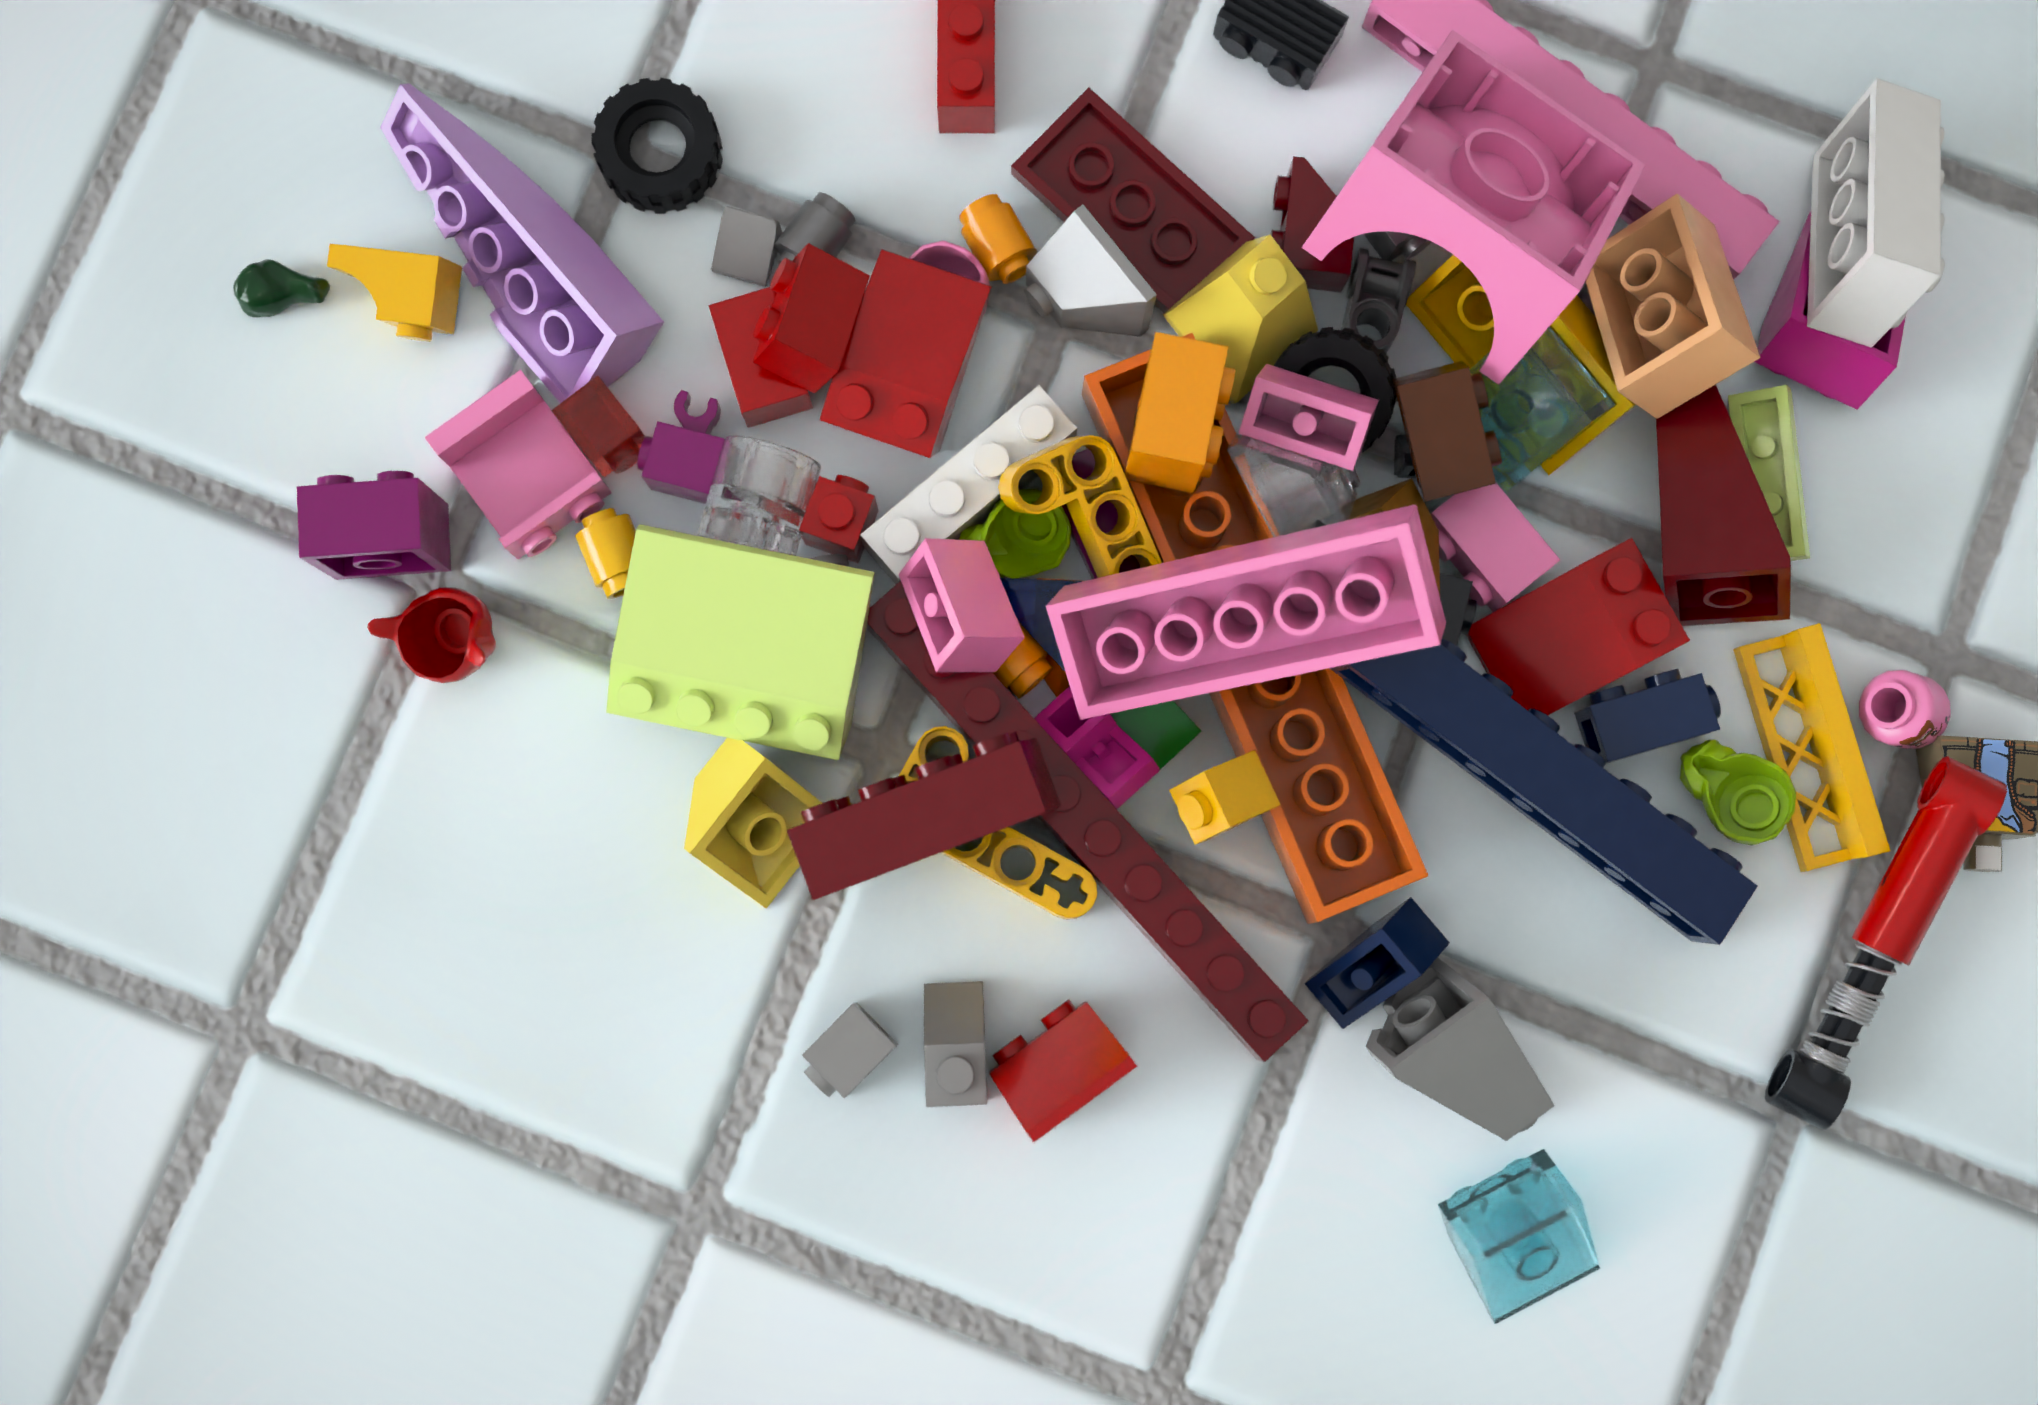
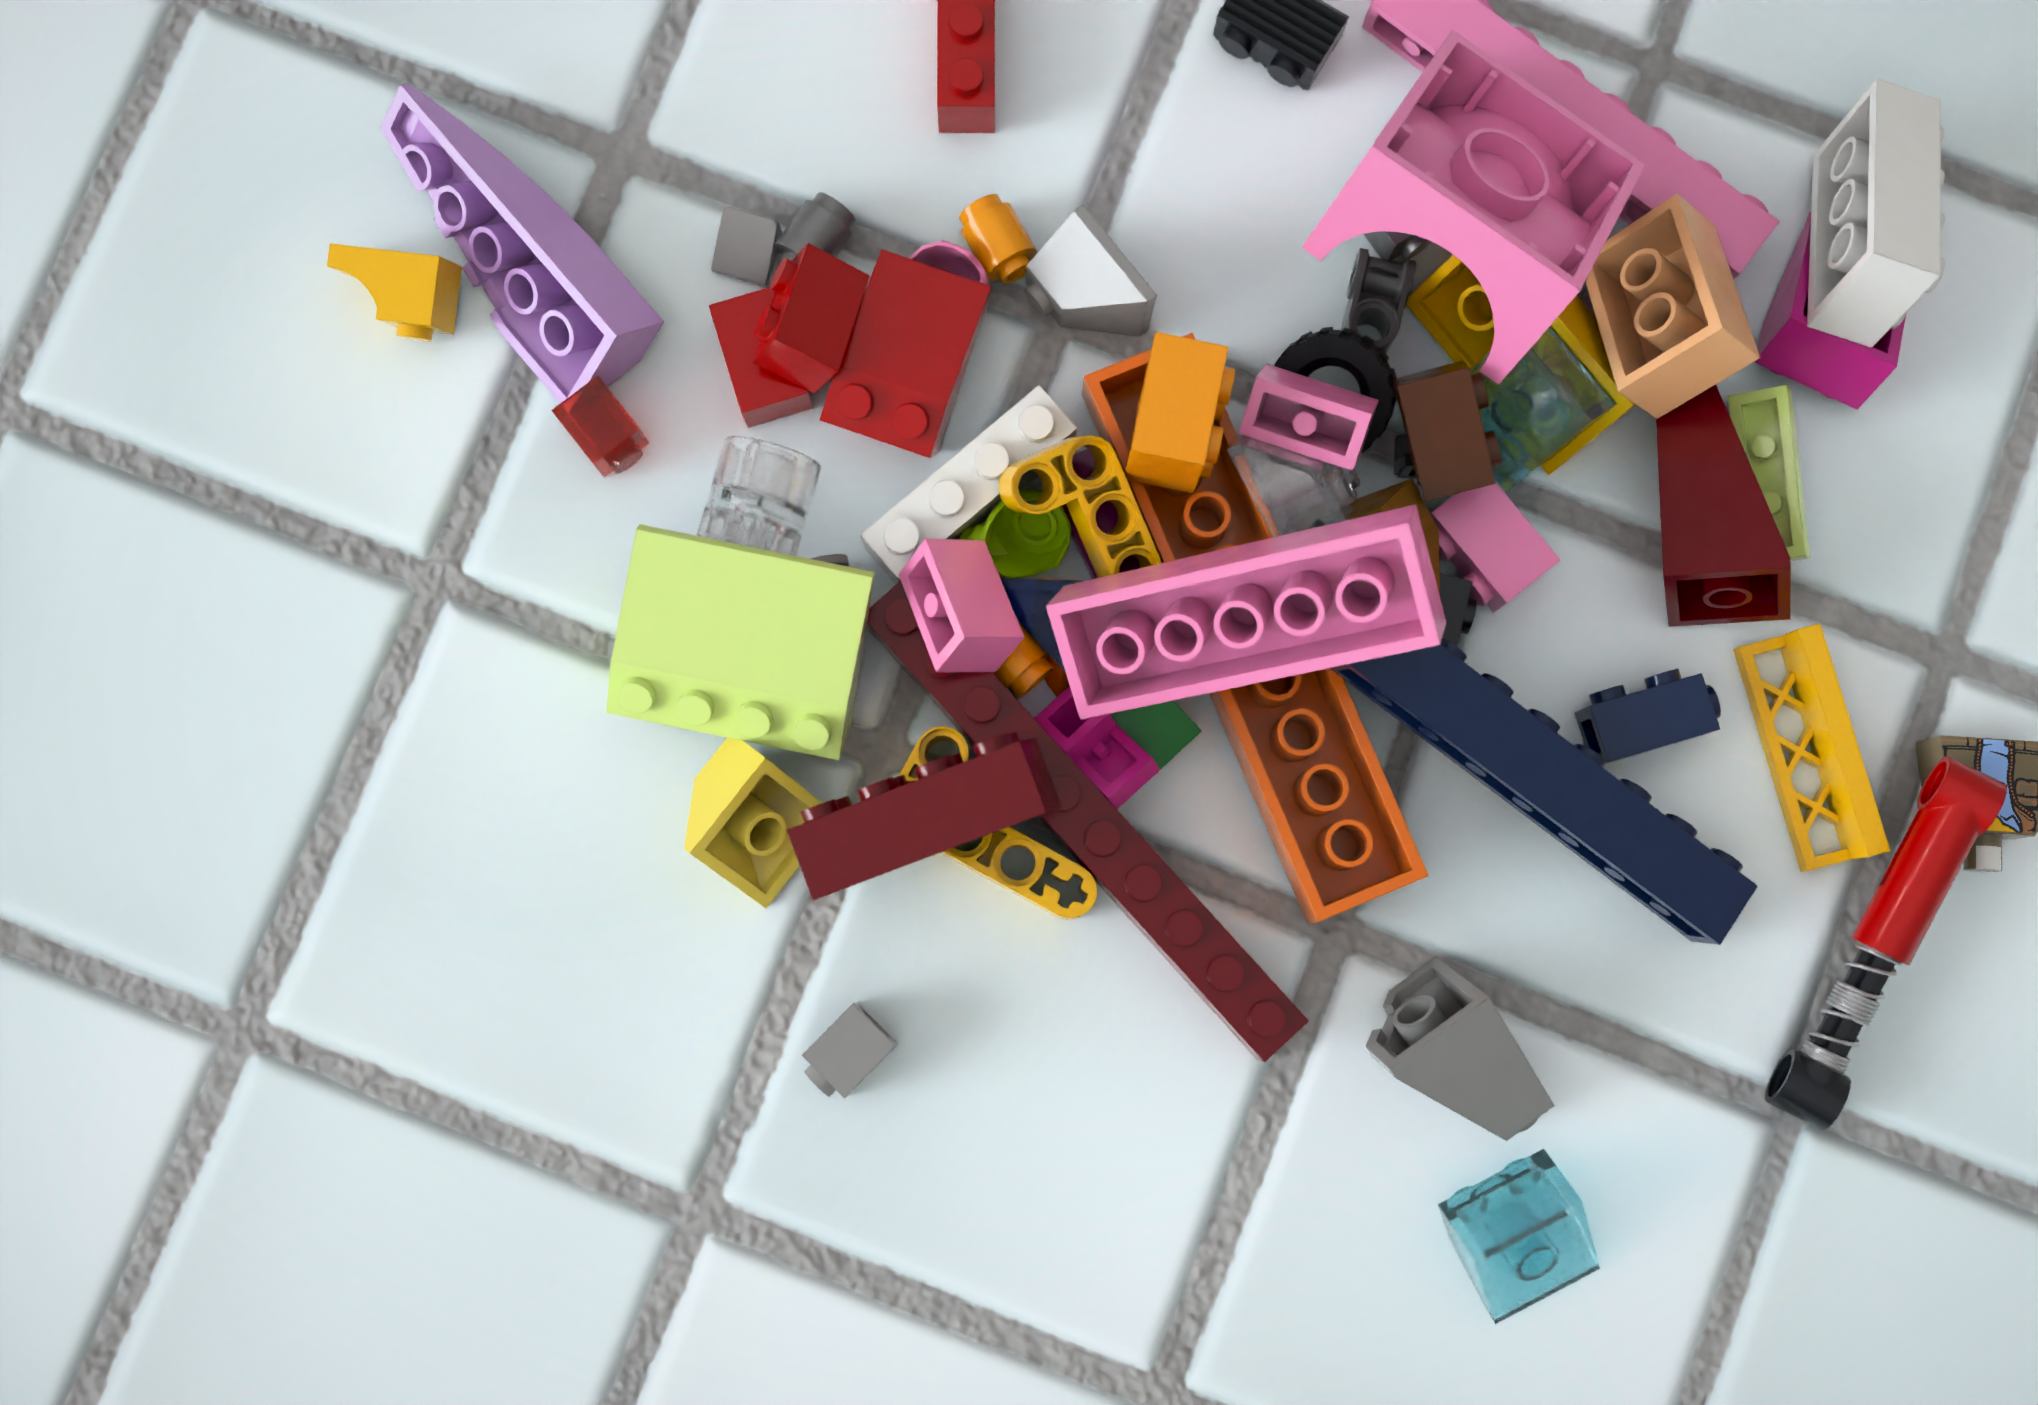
dark green animal [233,259,330,318] -> none
magenta brick [297,471,451,580] -> none
red hair [367,587,496,683] -> none
bright pink panel [425,370,612,559] -> none
yellow brick [575,508,636,599] -> none
black tyre [591,78,723,214] -> none
magenta brick [637,390,732,507] -> none
red brick [799,475,878,564] -> none
light grey slope [924,981,988,1107] -> none
red slope [989,999,1137,1143] -> none
dark red plate [1011,87,1255,313] -> none
light yellow slope [1163,234,1318,404] -> none
yellow slope [1169,750,1281,845] -> none
dark red slope [1270,156,1354,293] -> none
dark blue slope [1304,897,1450,1029] -> none
red slope [1465,538,1690,715] -> none
lime hair [1680,739,1796,846] -> none
bright pink head [1859,670,1951,749] -> none

